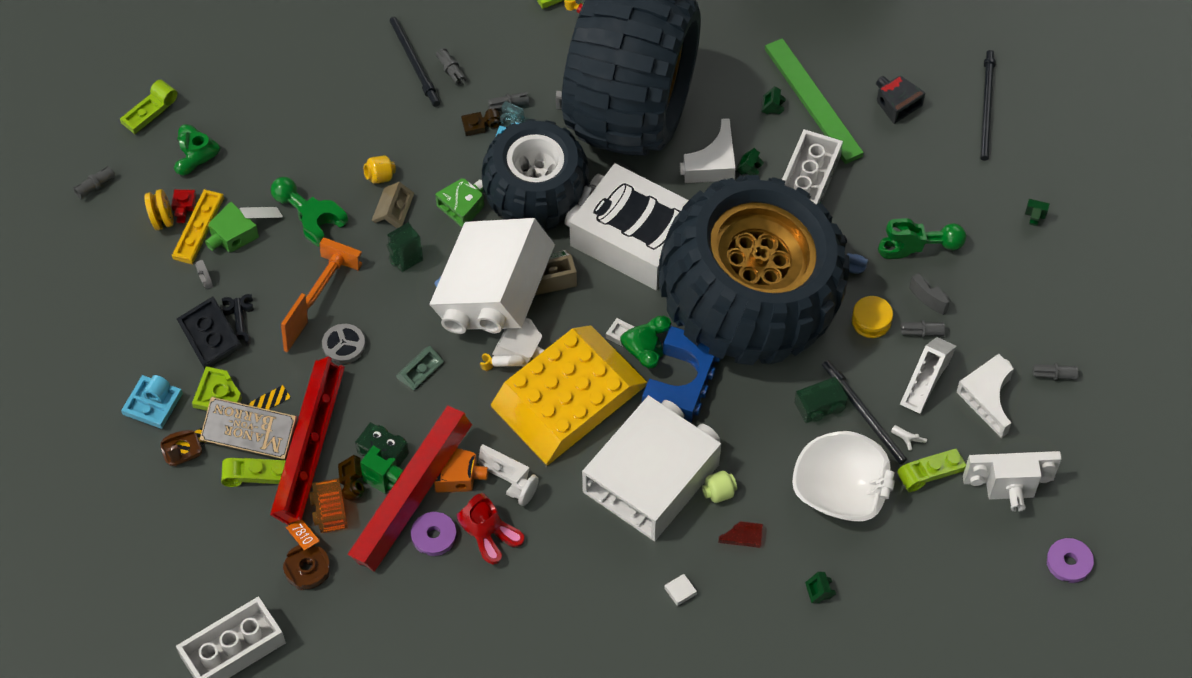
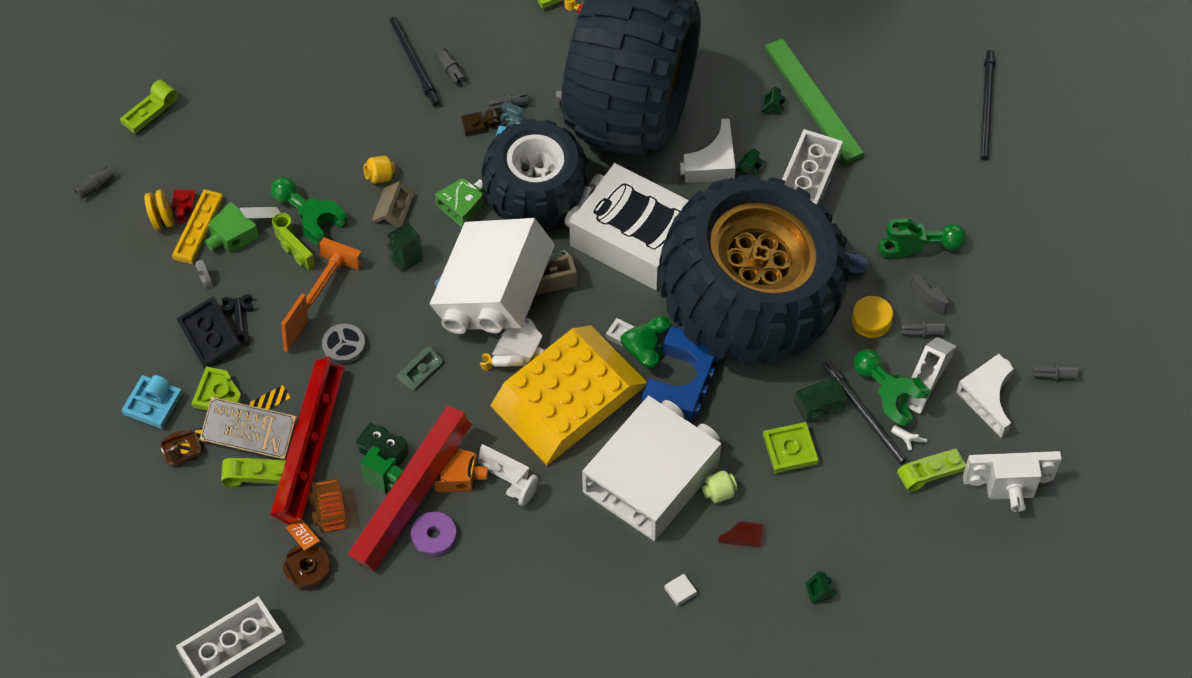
green head [174,124,220,176] -> none
dark brown plate [338,455,364,500] -> none
red piece [457,493,524,564] -> none
white piece [792,431,895,521] -> none
black torso [876,76,925,124] -> none
dark green tile [1025,199,1050,226] -> none
medium lavender tile [1047,538,1094,583] -> none
none -> lime plate [272,213,315,270]
none -> lime plate [763,422,819,473]
none -> green piece [854,349,930,426]

